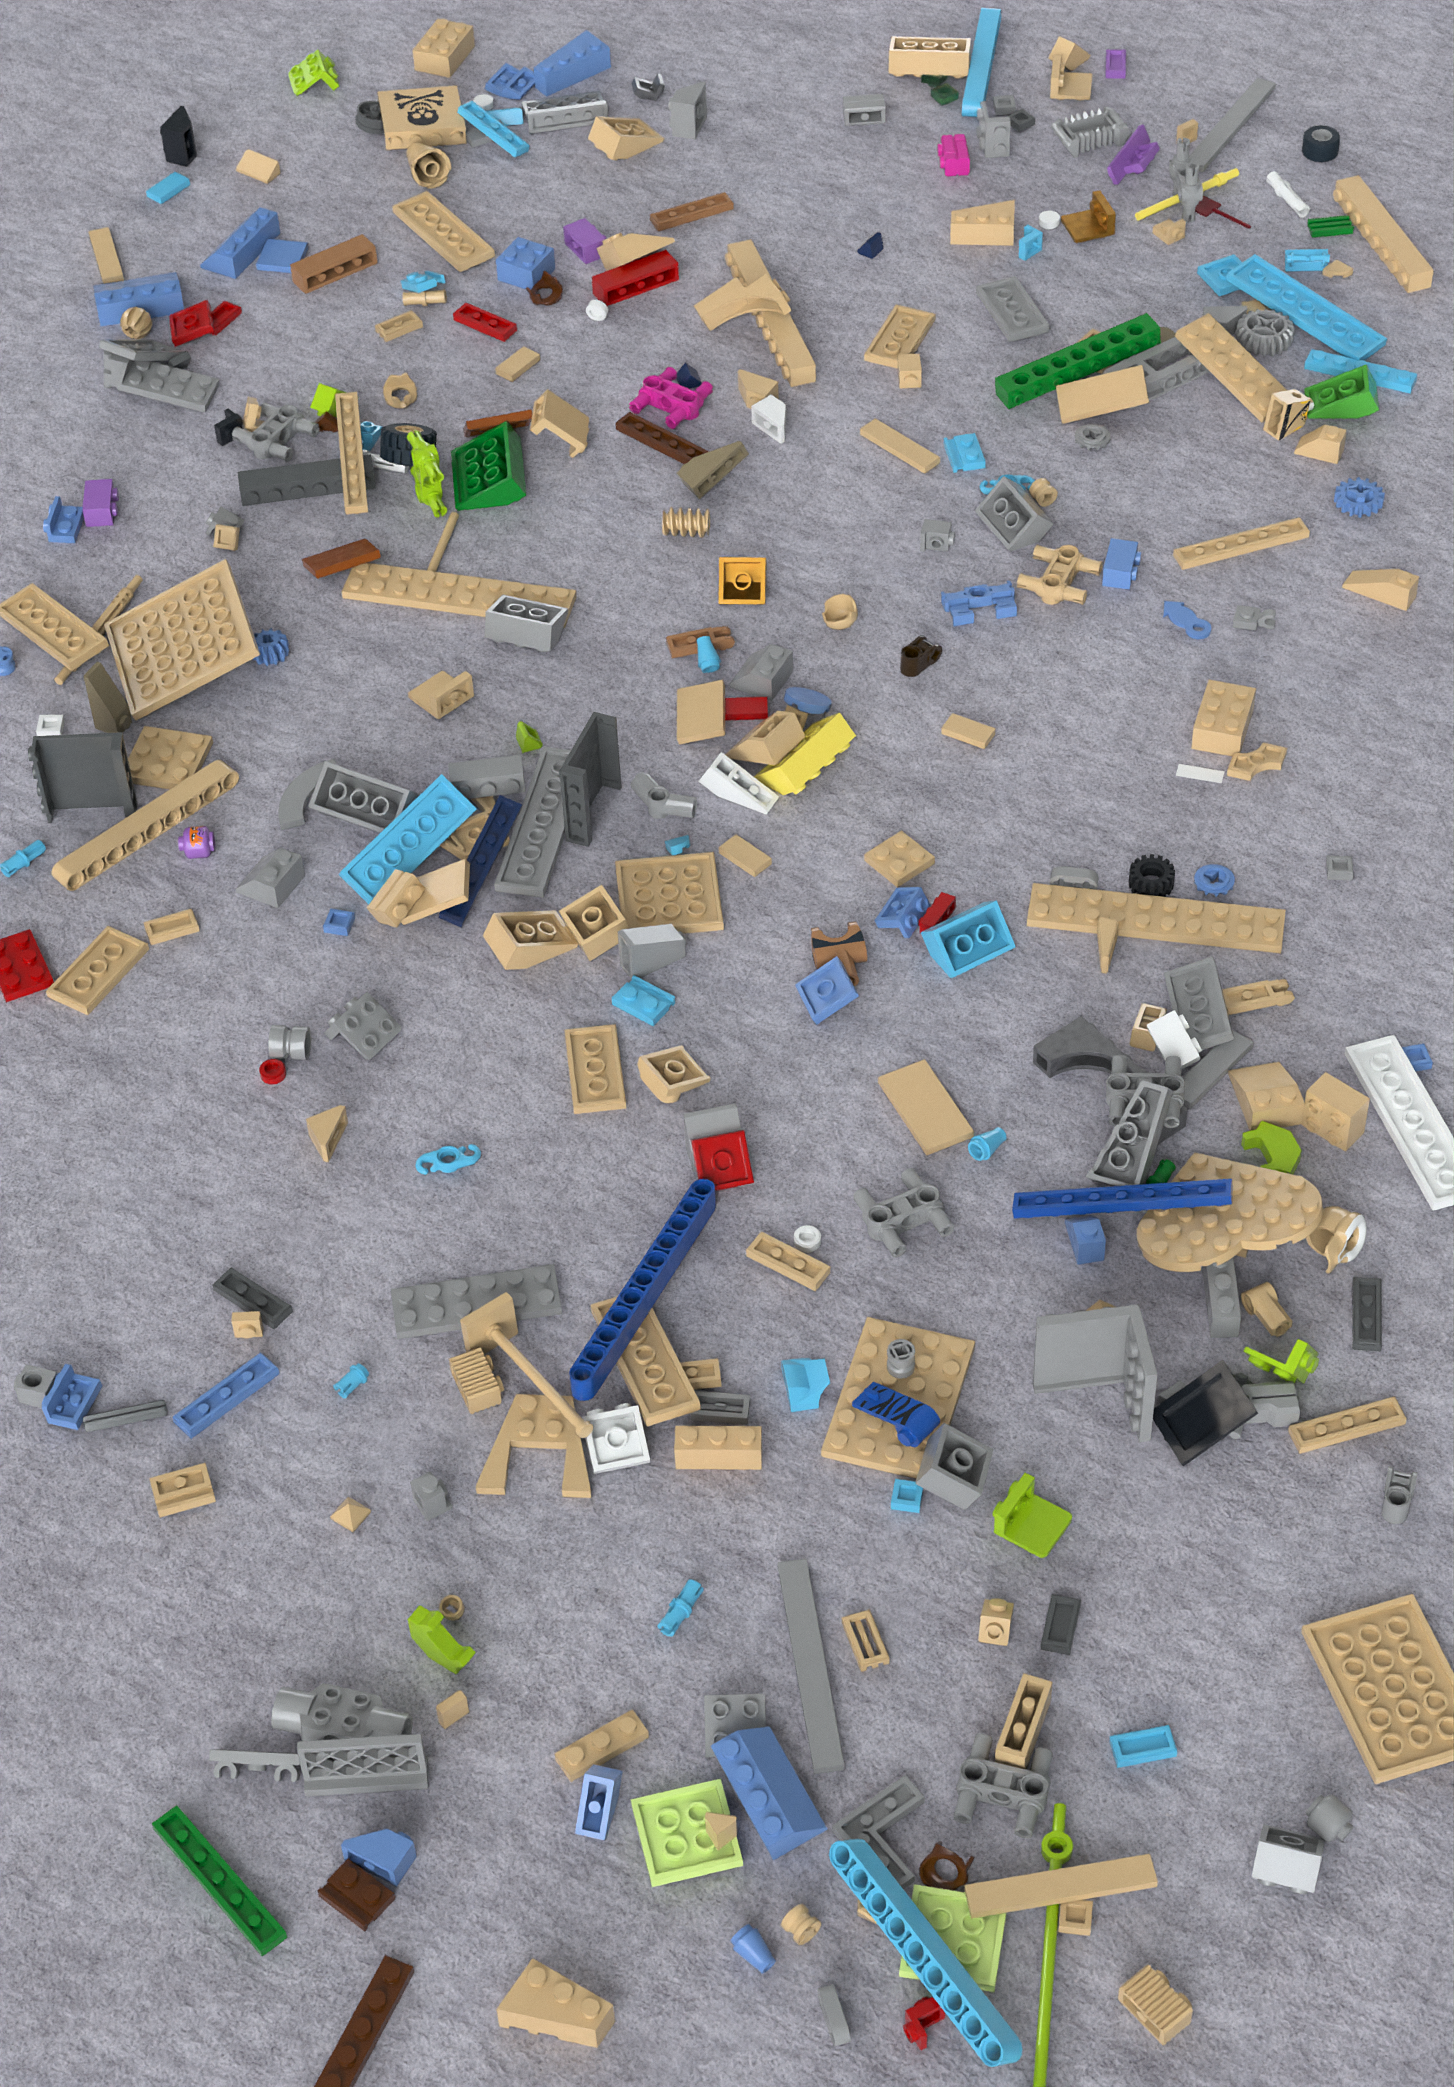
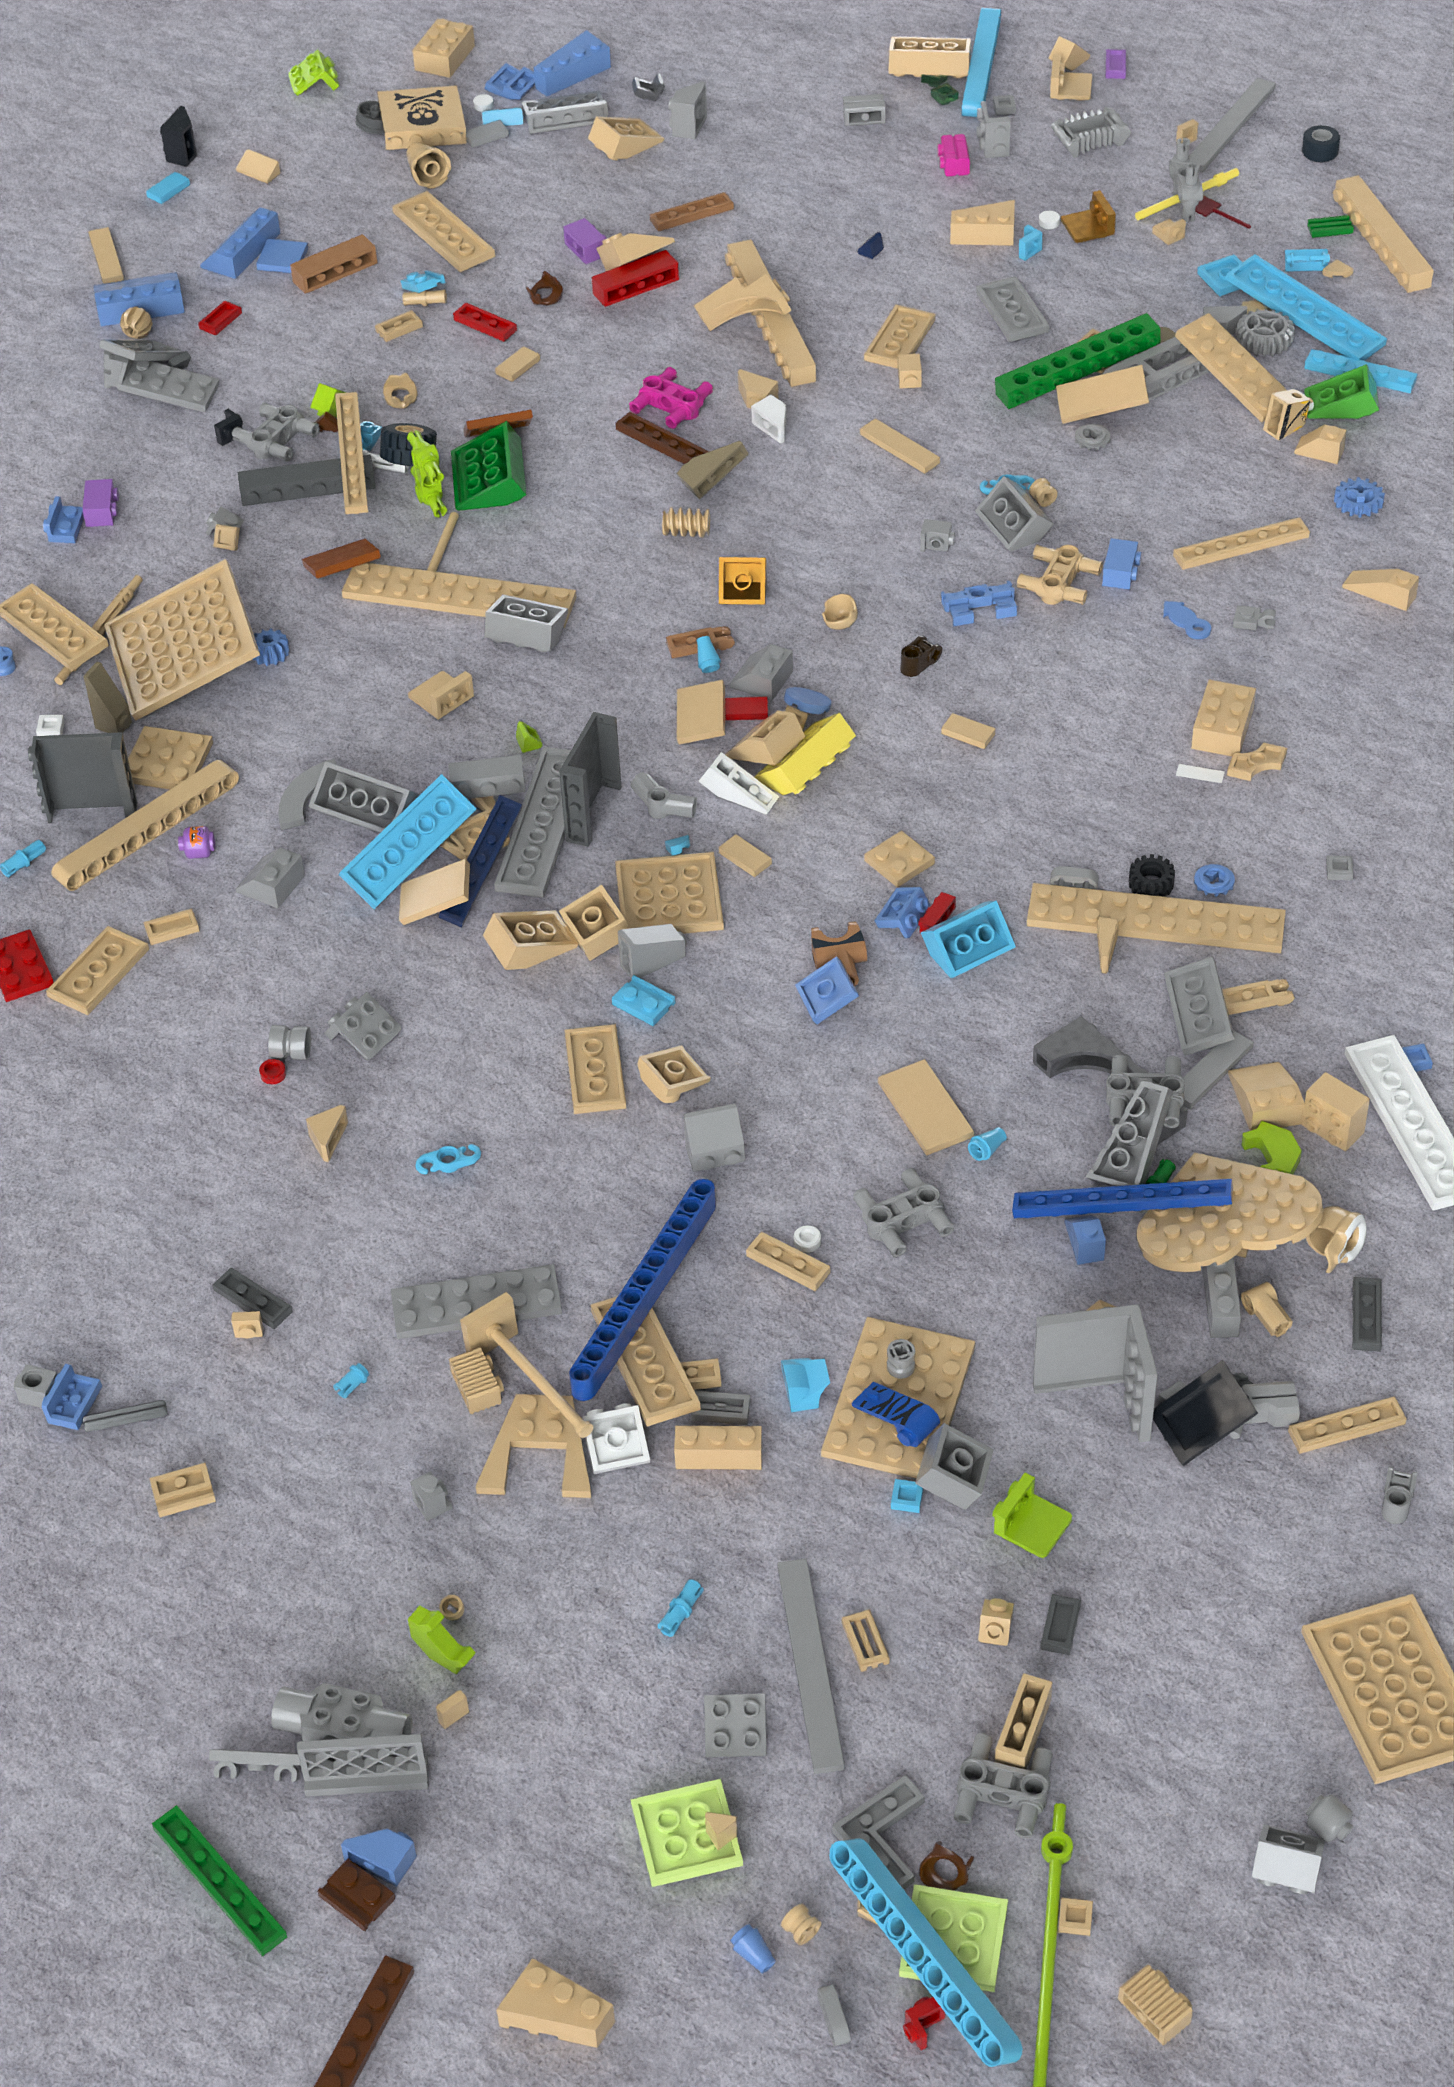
red tile [169,300,214,347] -> none
medium blue tile [172,1353,279,1439] -> none
tan bracket [243,397,265,432] -> none
medium blue tile [323,909,355,936] -> none
tan slope [330,1497,371,1532] -> none
tan brick [367,869,425,928] -> none
medium azure tile [457,101,530,157] -> none
medium blue brick [496,237,555,289] -> none
tan panel [530,389,589,458] -> none
tan plate [554,1709,649,1782] -> none
medium blue slope [575,1764,623,1840] -> none
white tile [586,300,608,321] -> none
dark blue slope [676,362,702,389] -> none
red tile [690,1130,754,1191] -> none
medium blue slope [711,1727,828,1861] -> none
medium azure plate [943,433,985,473] -> none
tan tile [964,1854,1158,1919] -> none
dark grey plate [1007,109,1035,132] -> none
medium lavender bracket [1107,125,1160,185] -> none
medium azure tile [1109,1725,1177,1768] -> none
tan slope [1130,1003,1167,1051] -> none
white brick [1147,1010,1202,1070] -> none
lime bracket [1243,1339,1319,1384] -> none
white pin [1266,171,1310,218] -> none

